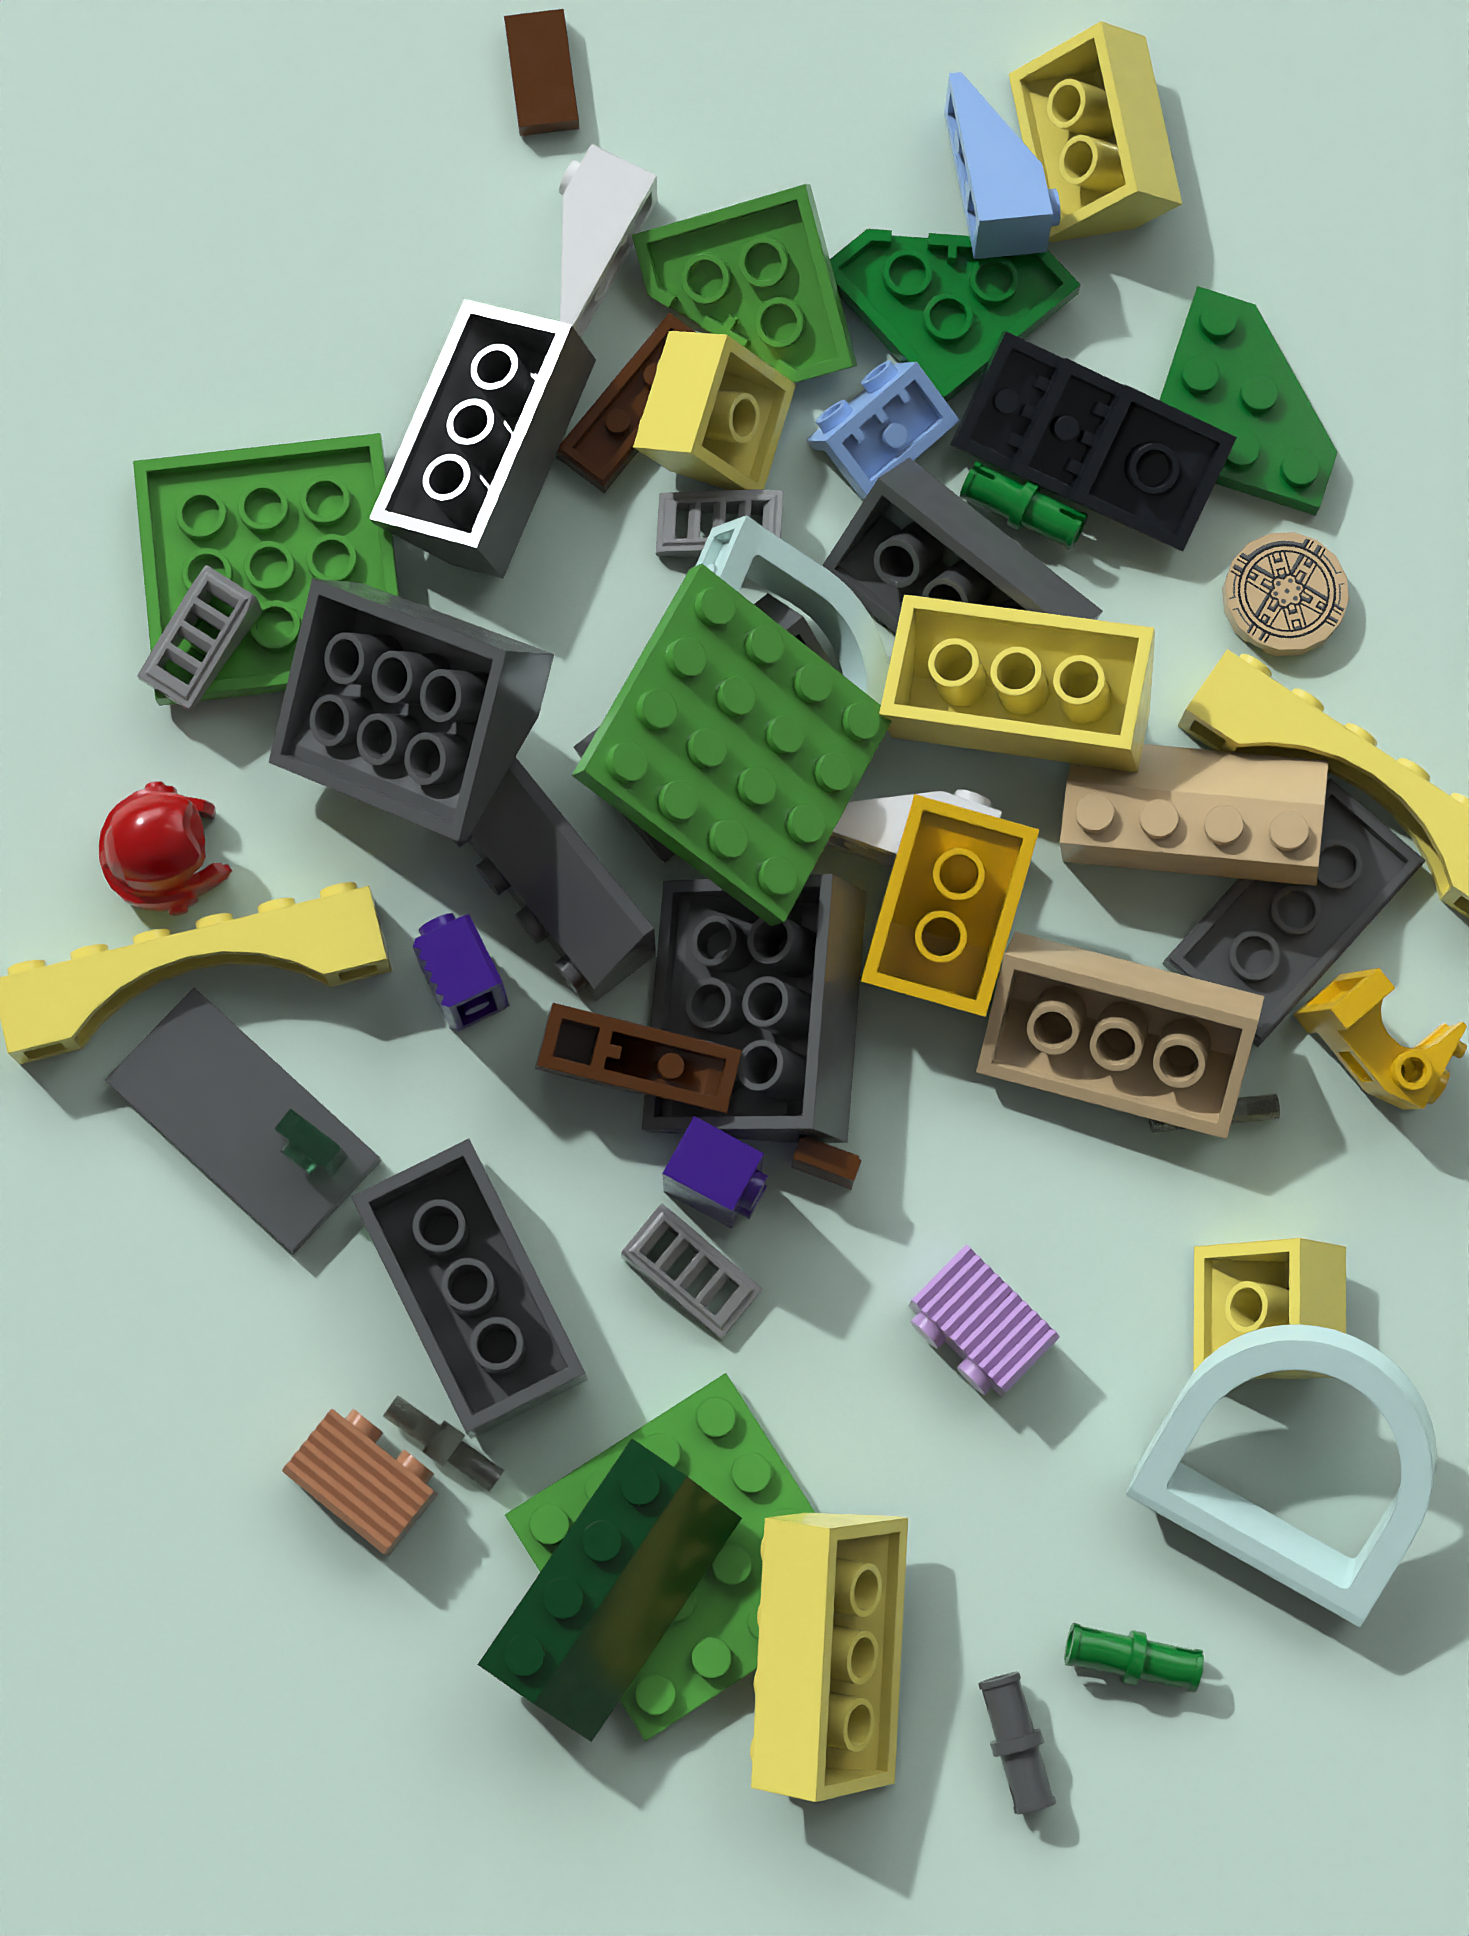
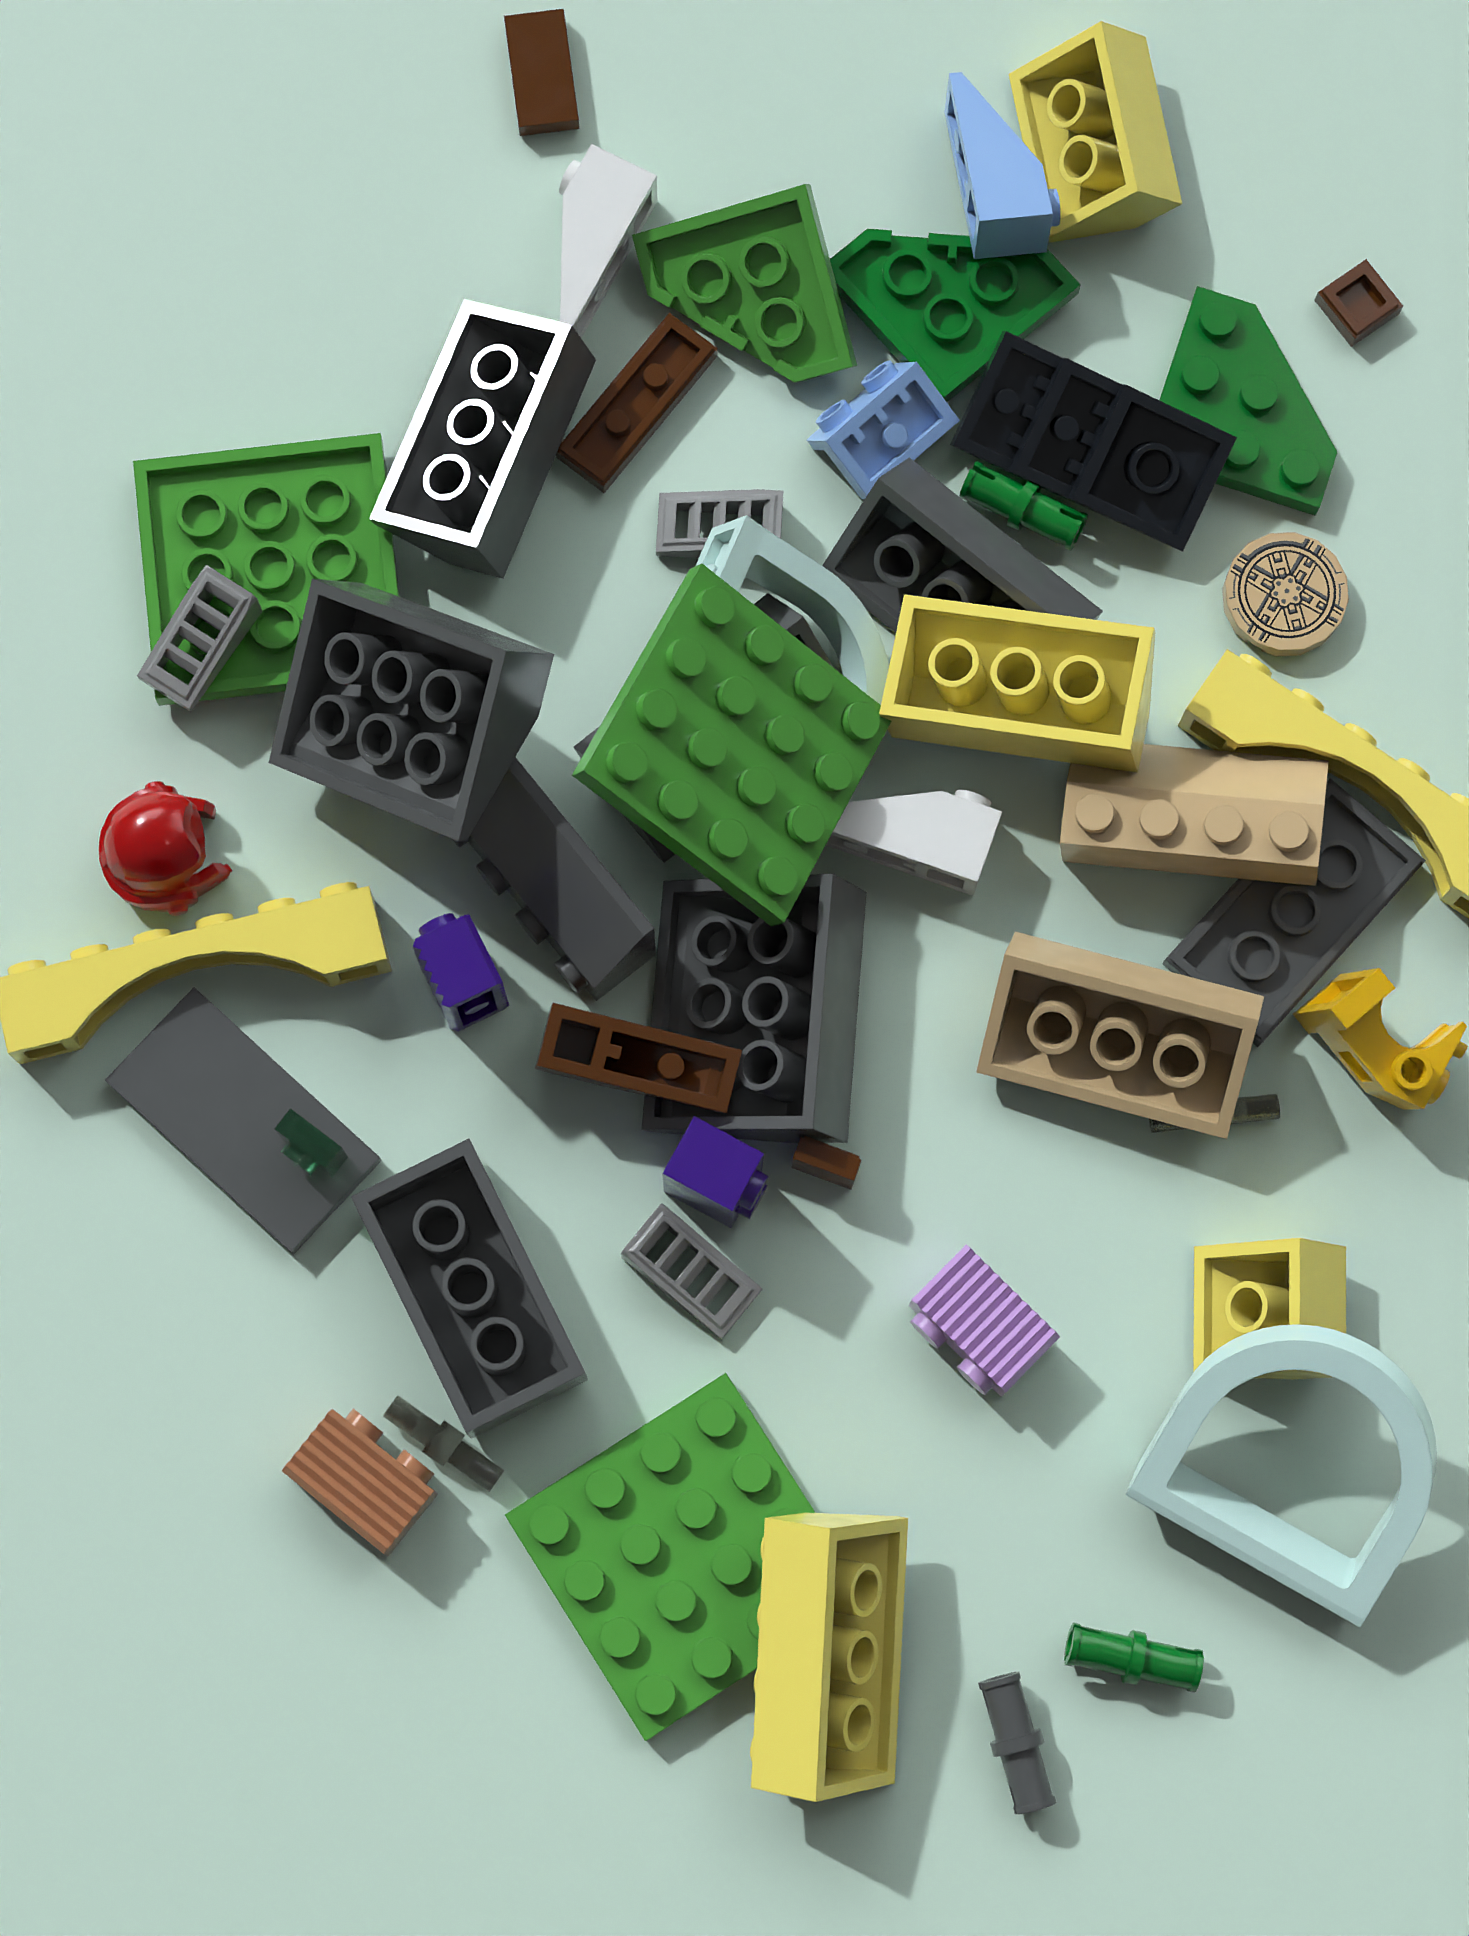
dark green slope [477,1439,742,1742] -> none
light yellow slope [633,331,796,490] -> none
yellow slope [860,794,1039,1017] -> none
none -> reddish brown tile [1314,259,1403,347]

